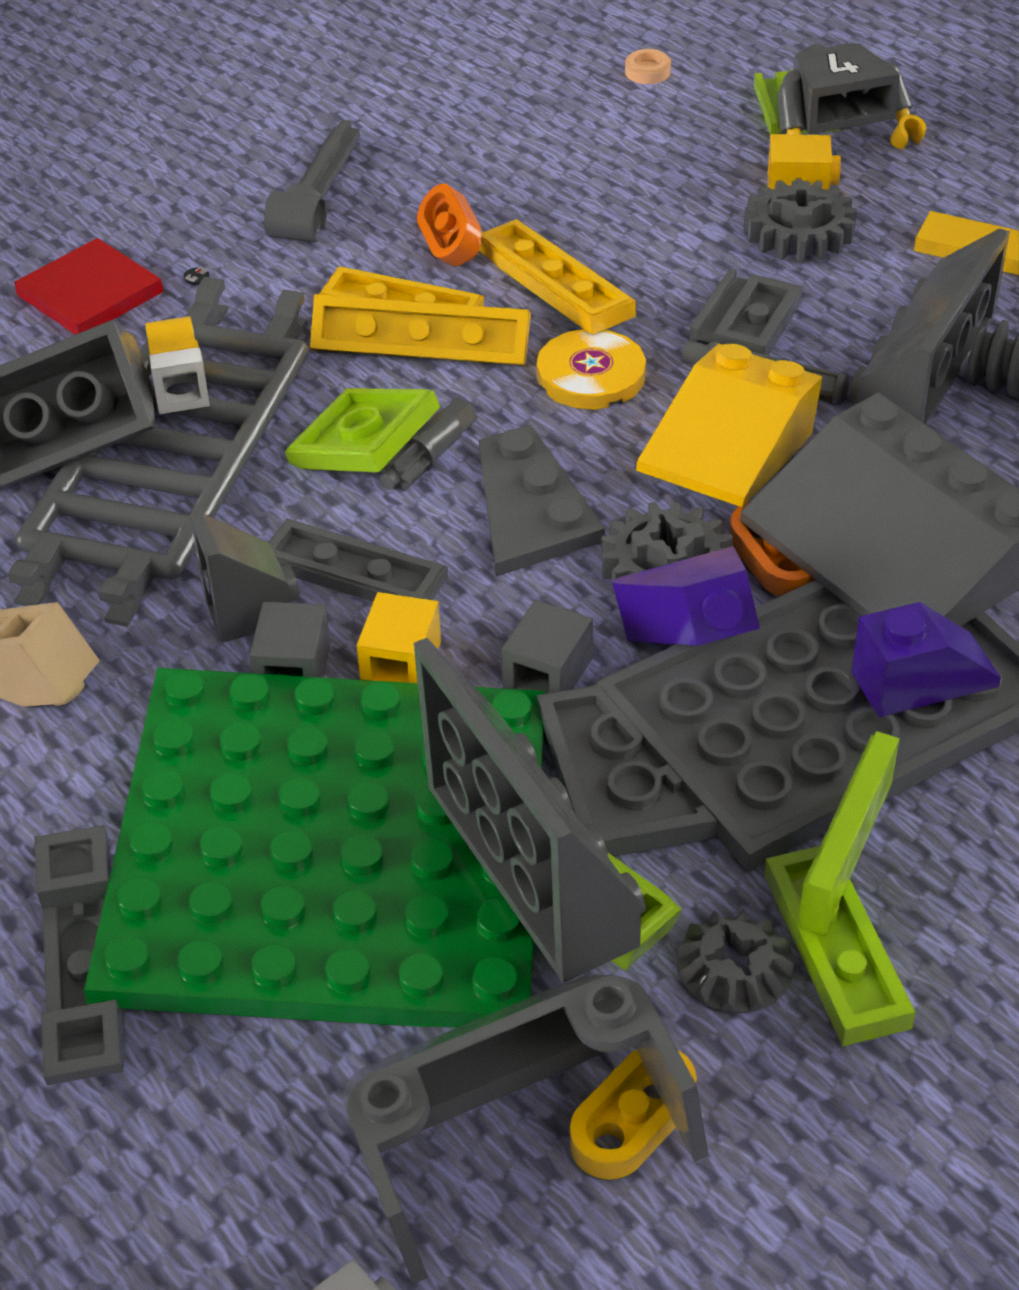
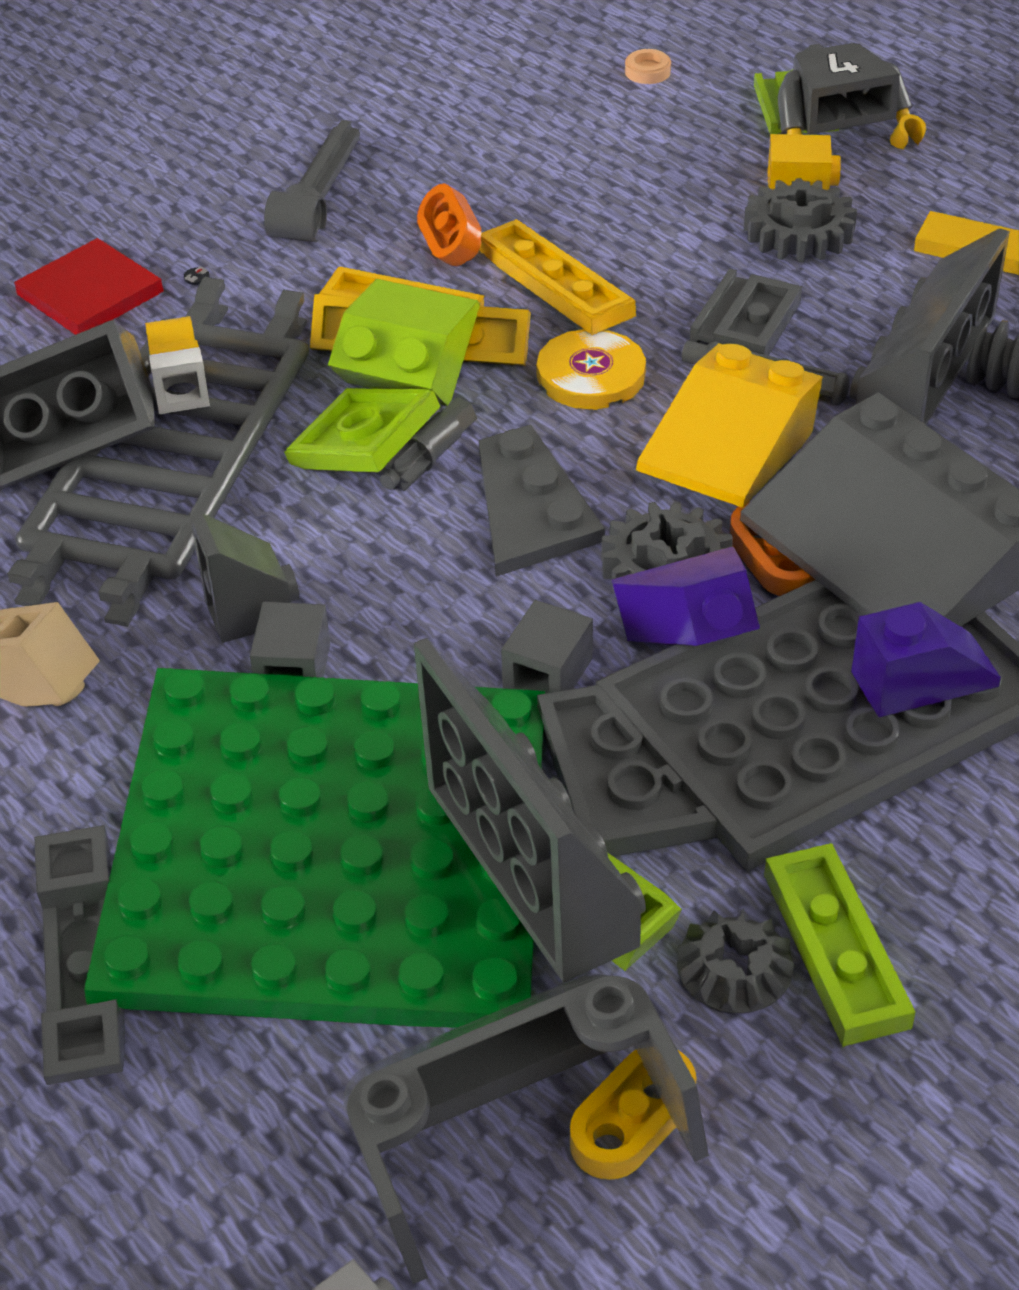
dark grey tile [269,518,448,602] -> none
yellow brick [356,592,441,683] -> none
lime tile [798,731,900,936] -> none
none -> lime slope [328,279,480,406]

